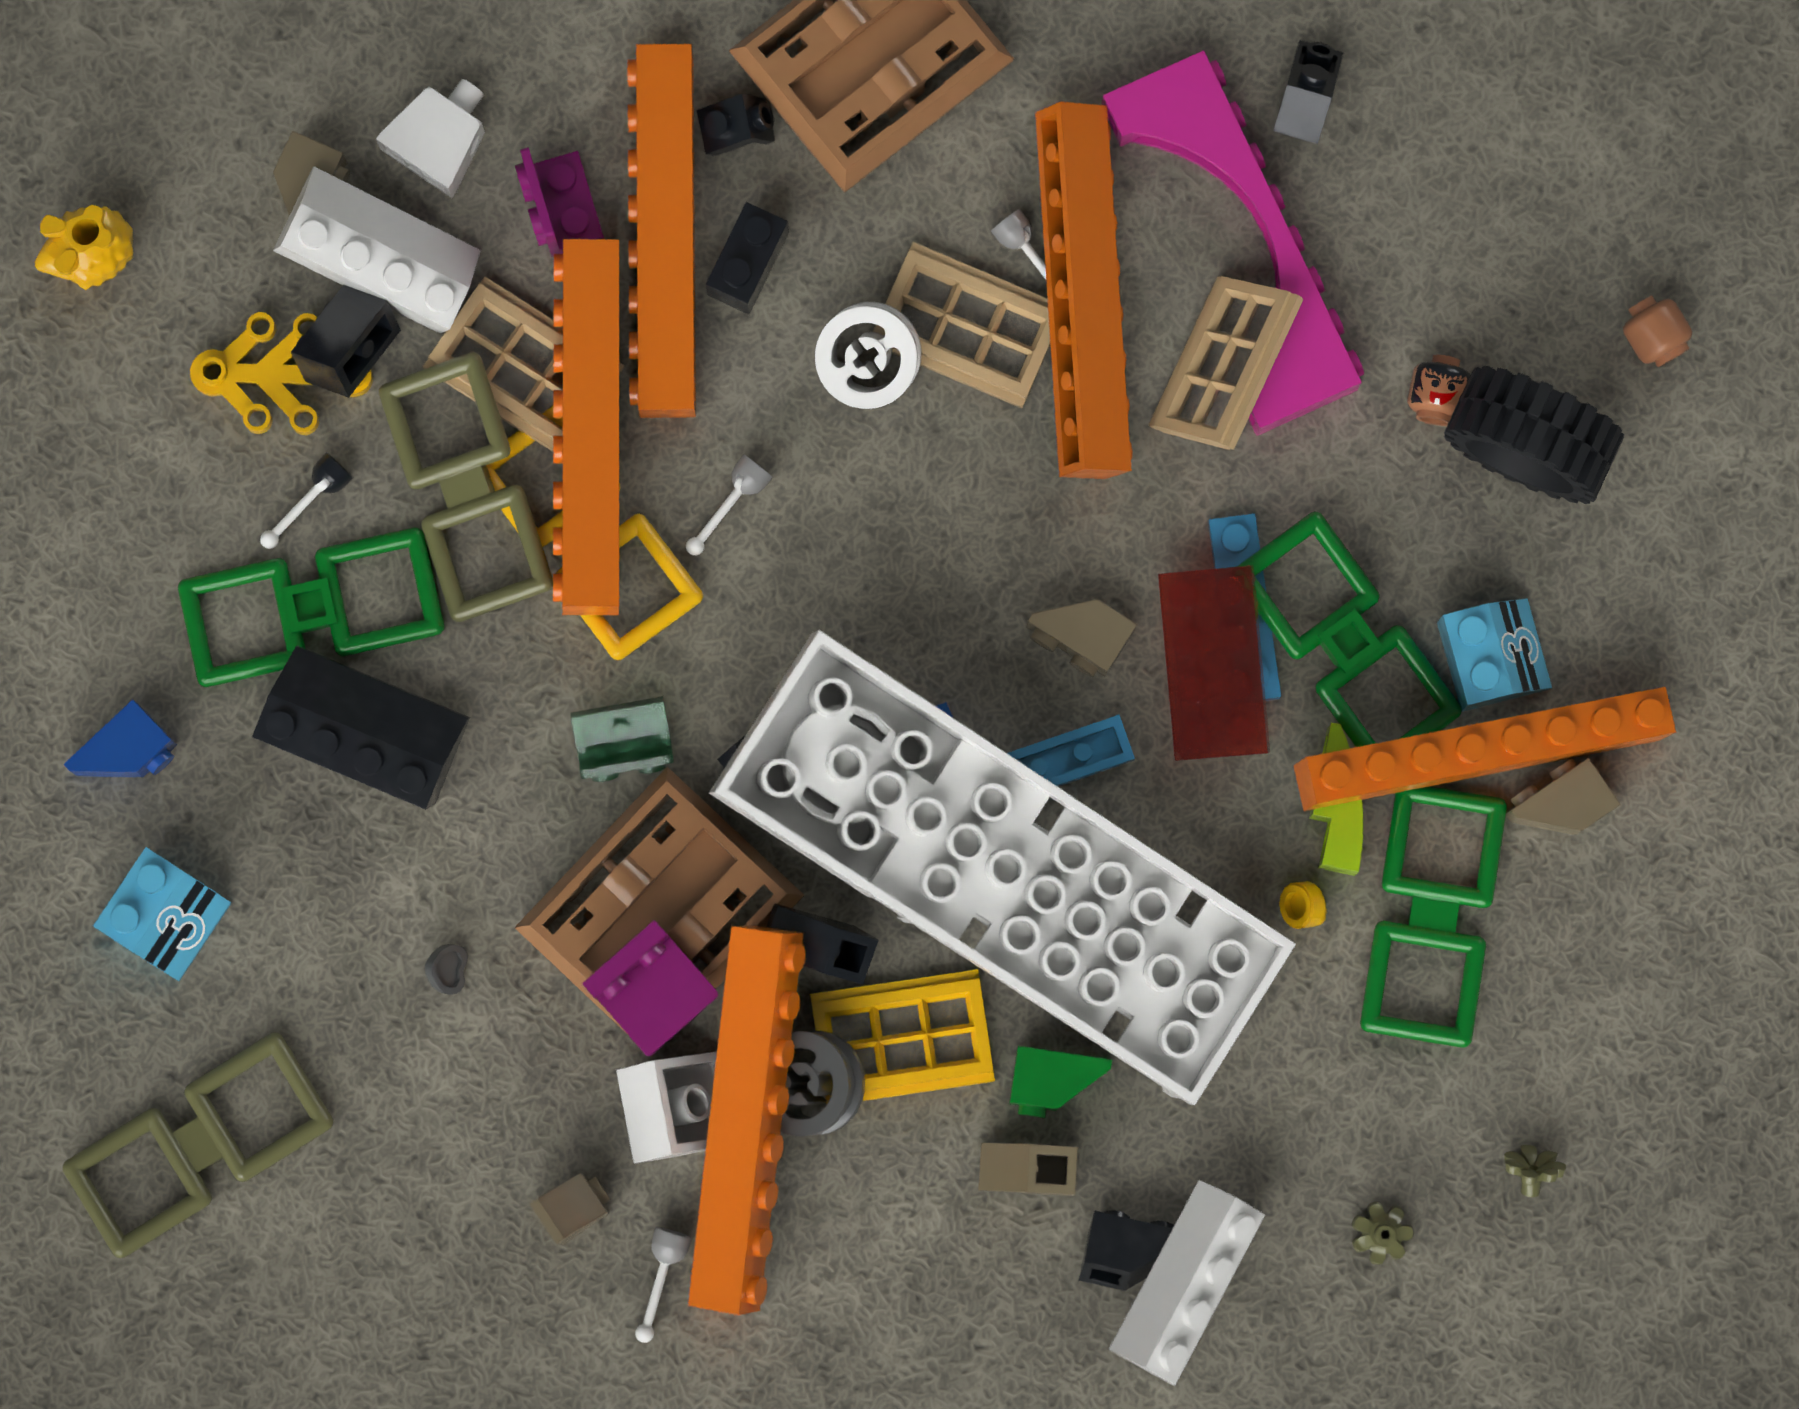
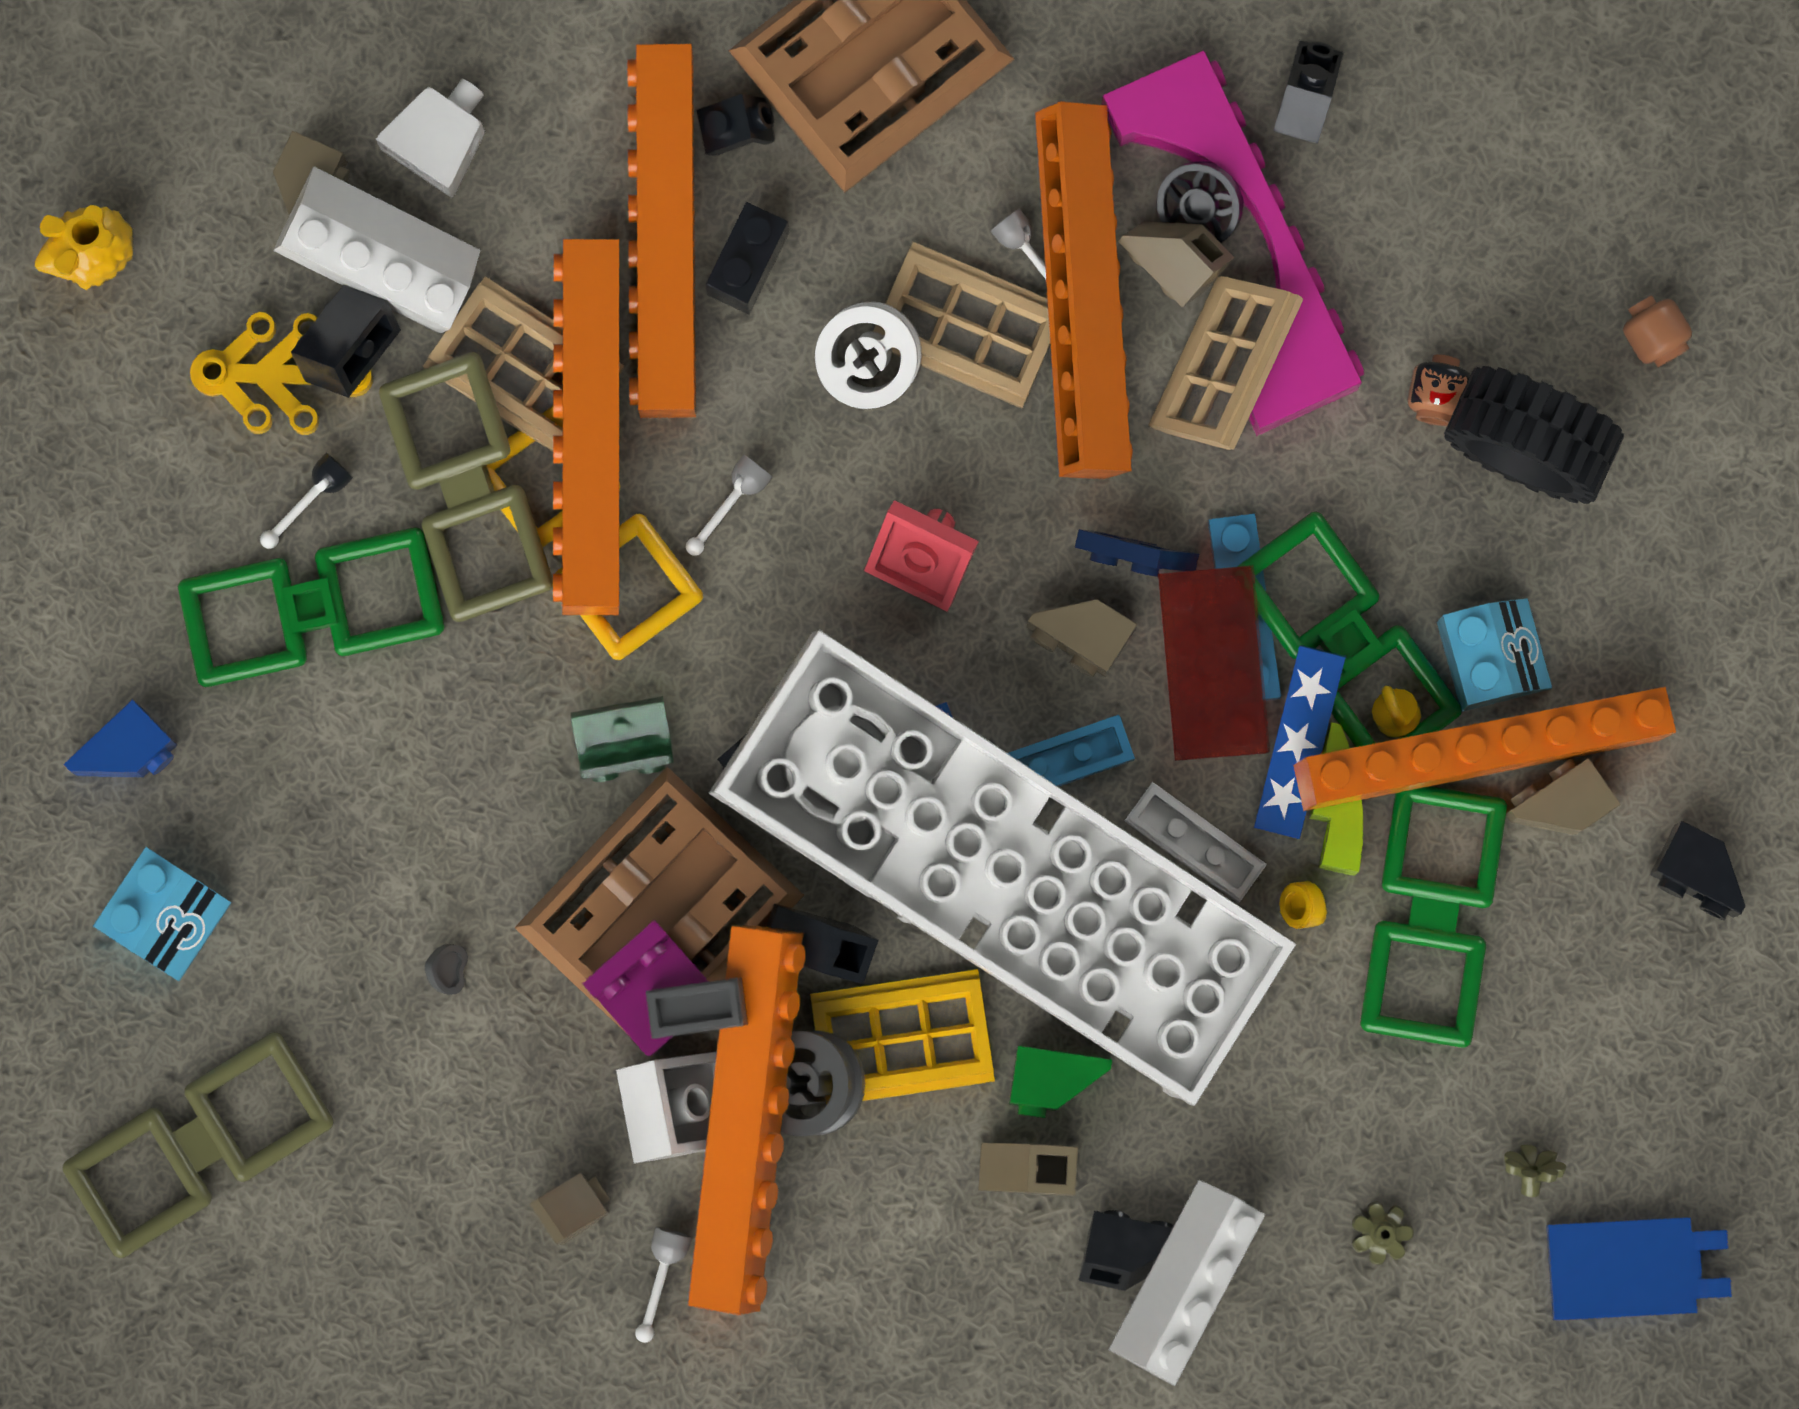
black slope [252,646,470,810] -> none
magenta bracket [515,147,604,257] -> none
none -> dark grey tile [646,978,748,1039]
none -> coral tile [864,500,979,612]
none -> dark blue wing [1075,529,1199,577]
none -> dark tan slope [1118,221,1235,307]
none -> white tile [1125,782,1267,903]
none -> black wheel [1157,161,1244,243]
none -> blue tile [1254,645,1346,839]
none -> yellow tile [1372,685,1421,737]
none -> blue tile [1546,1217,1732,1320]
none -> black slope [1650,821,1746,920]

